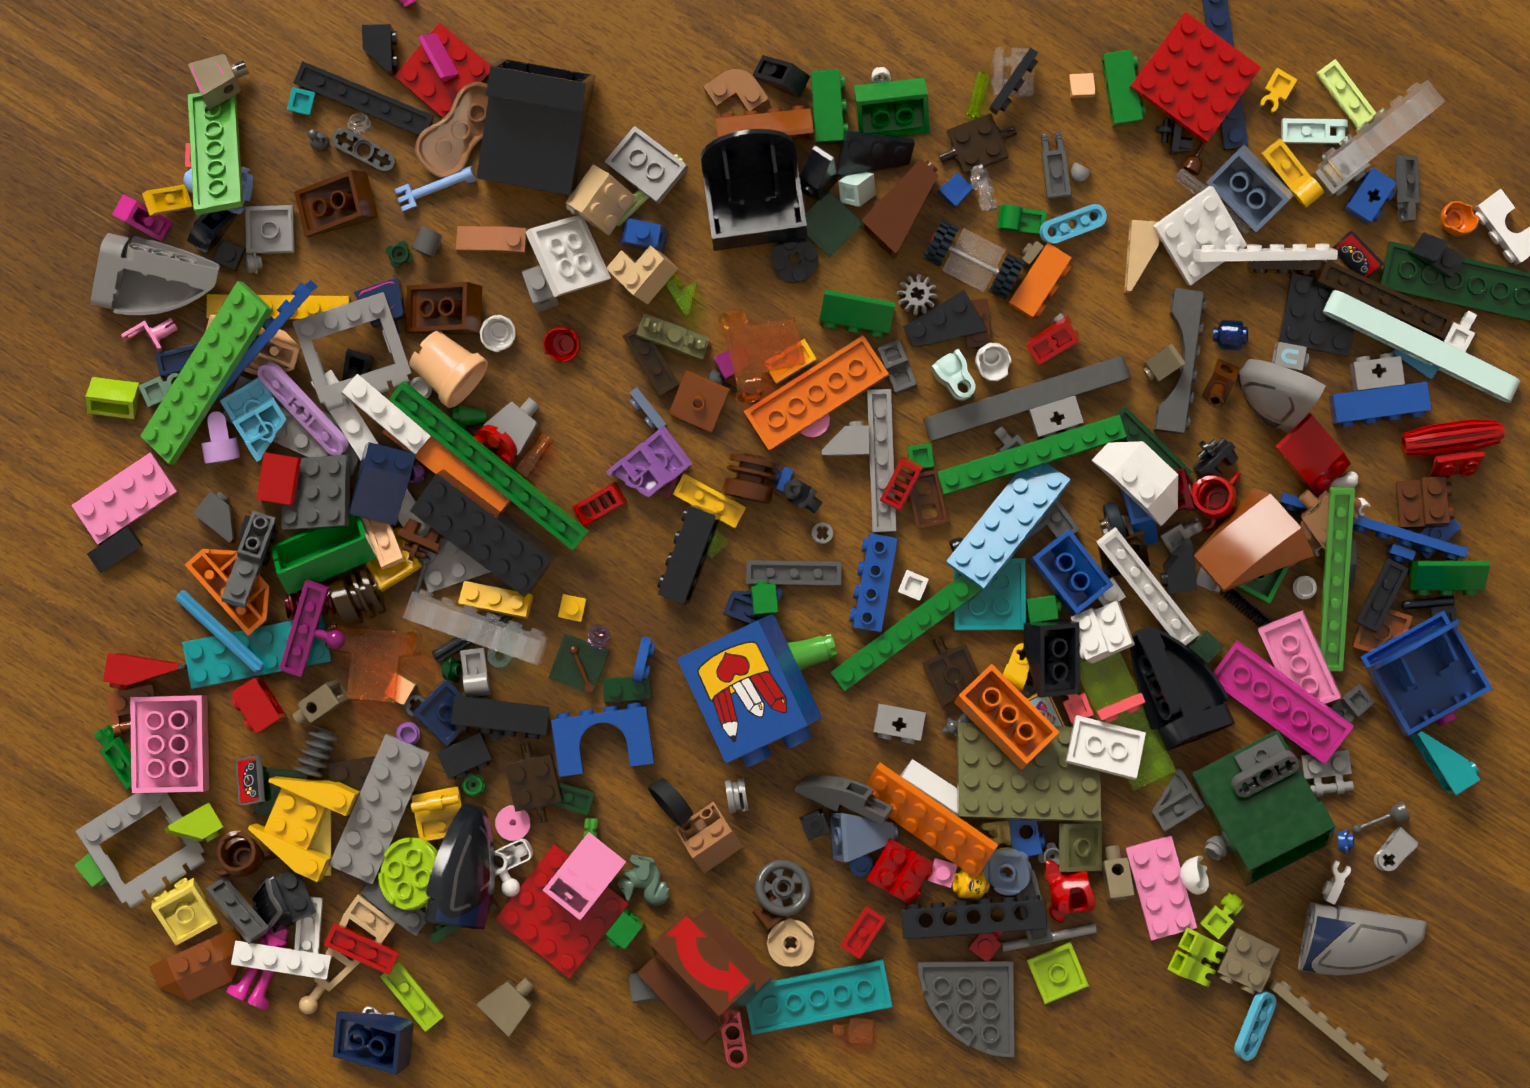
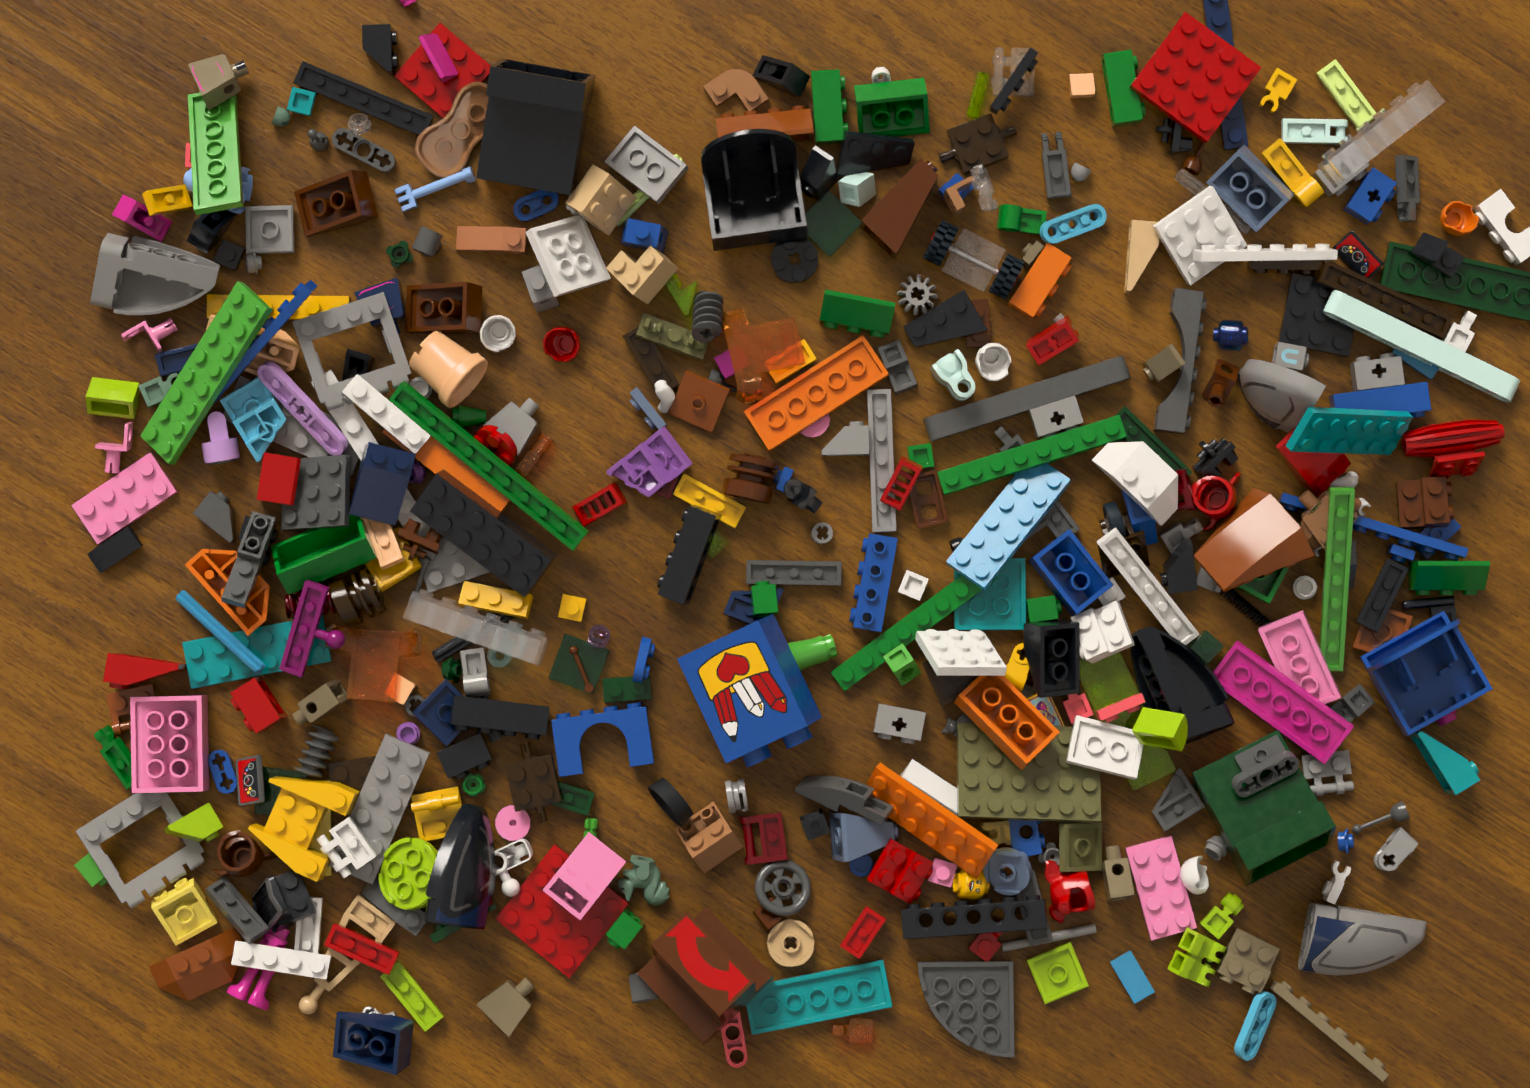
none -> bright pink bracket [95,422,133,473]
none -> blue beam [208,749,237,794]
none -> sand green hinge [271,106,291,127]
none -> white plate [316,816,377,878]
none -> blue plate [513,190,559,222]
none -> white arm [654,380,675,413]
none -> dark grey piece [692,291,724,343]
none -> dark red plate [739,812,788,865]
none -> bright green brick [883,643,922,686]
none -> white plate [915,629,1007,676]
none -> medium nougat panel [943,176,973,217]
none -> dark azure tile [1110,950,1155,1004]
none -> lime brick [1132,707,1188,751]
none -> teal plate [1286,407,1413,455]

